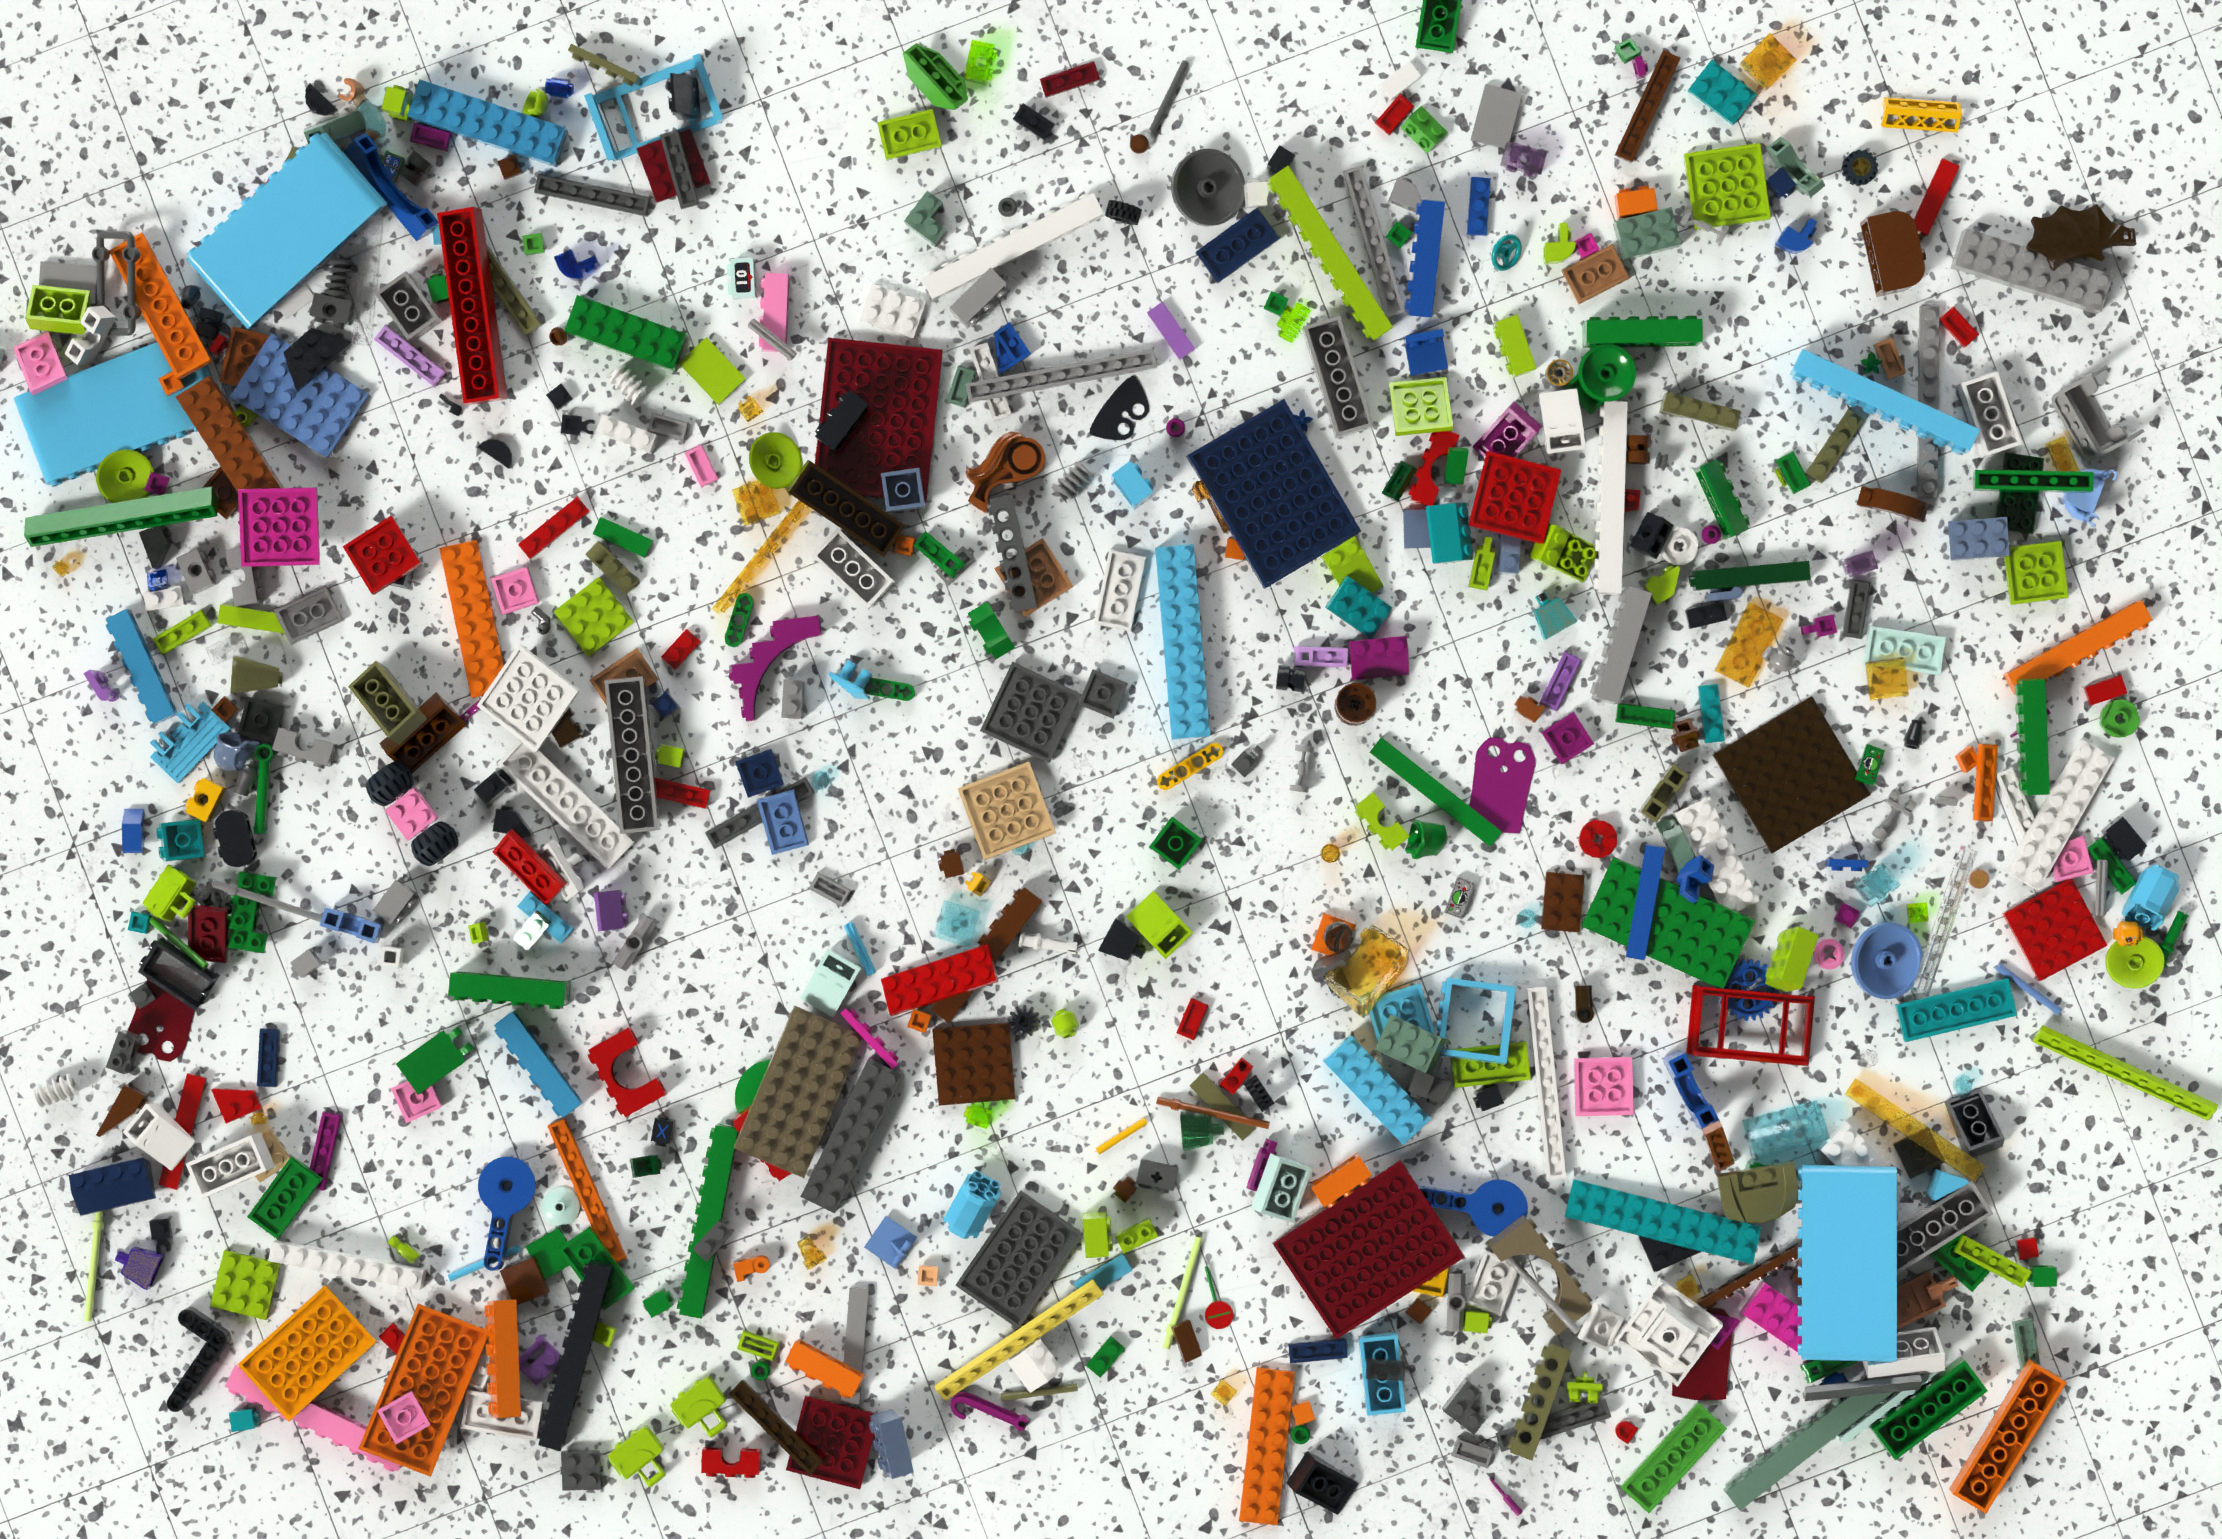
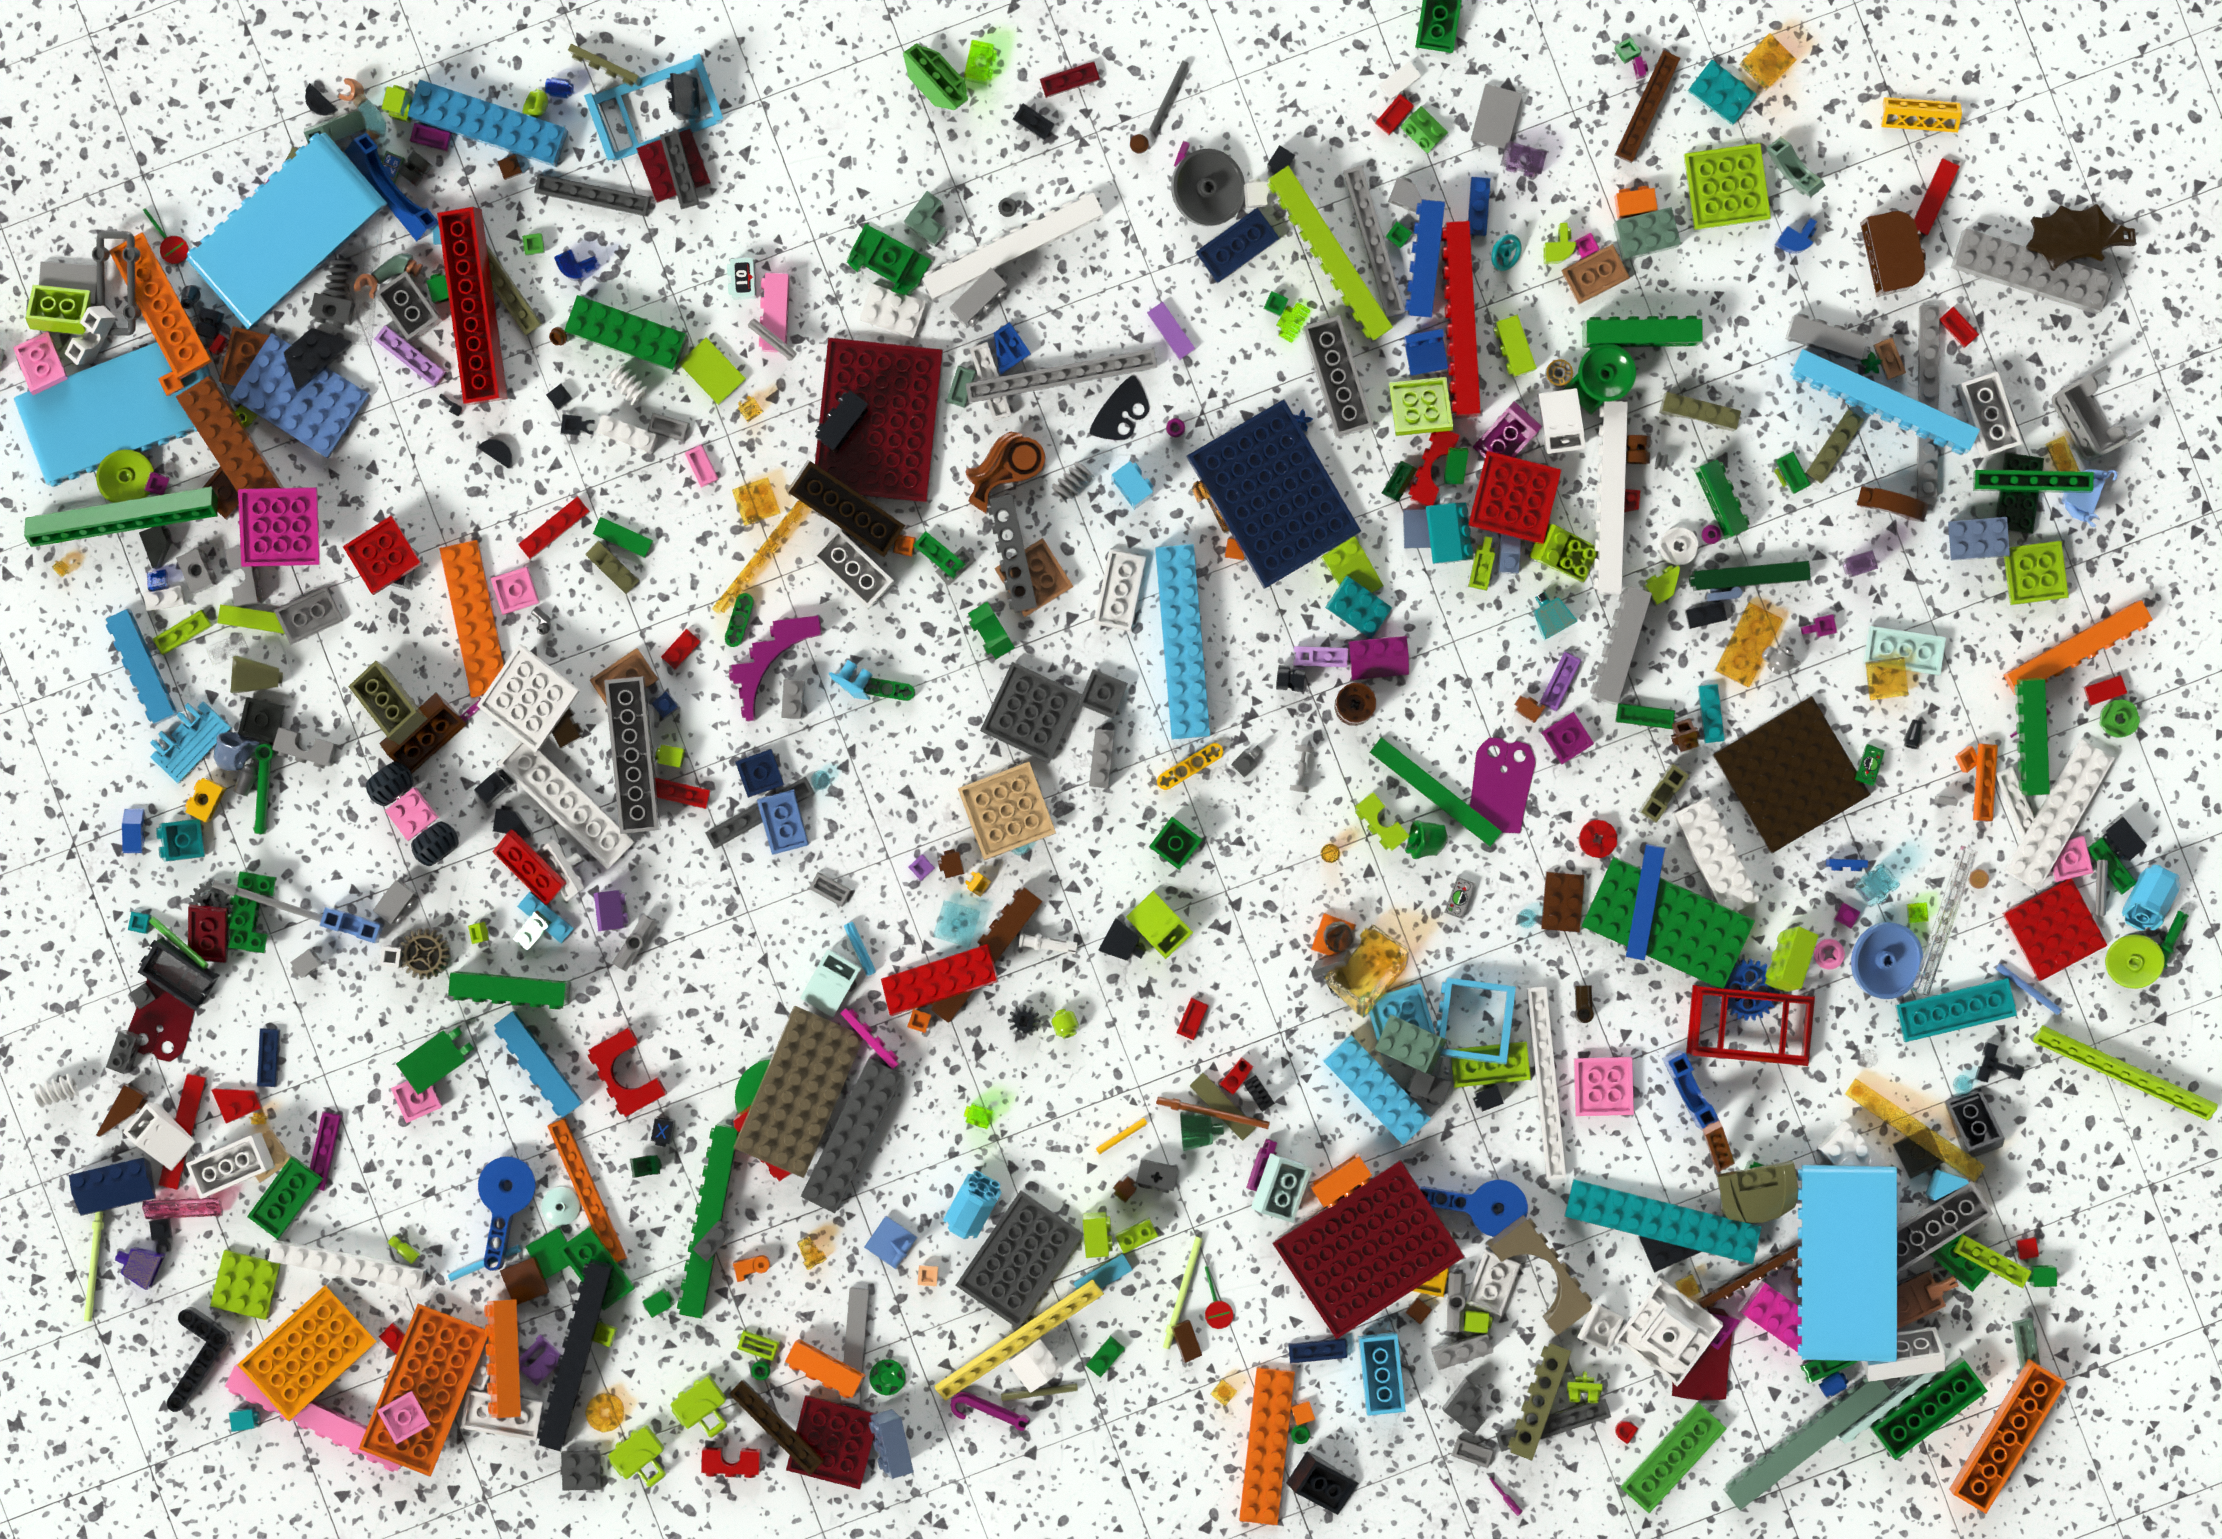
medium lavender plate [83,669,119,702] -> none
lime piece [143,865,196,922] -> none
reddish brown plate [211,696,240,723] -> none
black brick [213,810,257,867] -> none
white sticker [277,284,314,319] -> none
lime plate [553,577,635,657] -> none
lime hat [749,432,802,489] -> none
lime plate [877,109,942,161] -> none
sand blue brick [881,468,926,513] -> none
reddish brown plate [932,1022,1015,1106] -> none
black tyre [1105,200,1142,225] -> none
clear smoke plate [1365,1358,1406,1381] -> none
light grey bar [1505,1256,1580,1334] -> none
black brick [1630,512,1674,559] -> none
sand green arch [1655,816,1695,875] -> none
blue brick [1676,855,1714,903] -> none
light grey wheel [1679,207,1729,244] -> none
clear light blue slope [1742,1100,1830,1159] -> none
dark blue brick [1766,167,1796,200] -> none
dark grey tile [1804,1375,1922,1401] -> none
black wheel [1841,149,1879,186] -> none
dark grey tile [1842,579,1871,639] -> none
light grey bar [1871,789,1917,842] -> none
light orange head [2113,921,2143,946] -> none
none -> clear pink plate [142,1198,223,1219]
none -> red piece [143,208,189,264]
none -> piece [354,253,423,299]
none -> dark tan gear [400,928,451,980]
none -> clear yellow plate [585,1393,624,1433]
none -> green piece [847,224,932,295]
none -> green wheel [869,1359,906,1396]
none -> medium lavender tile [908,854,935,881]
none -> light grey arch [1089,729,1114,788]
none -> magenta tile [1174,141,1190,167]
none -> light grey brick [1431,1333,1494,1370]
none -> red brick [1441,221,1481,418]
none -> light grey brick [1785,313,1868,362]
none -> black bar [1975,1042,2024,1083]

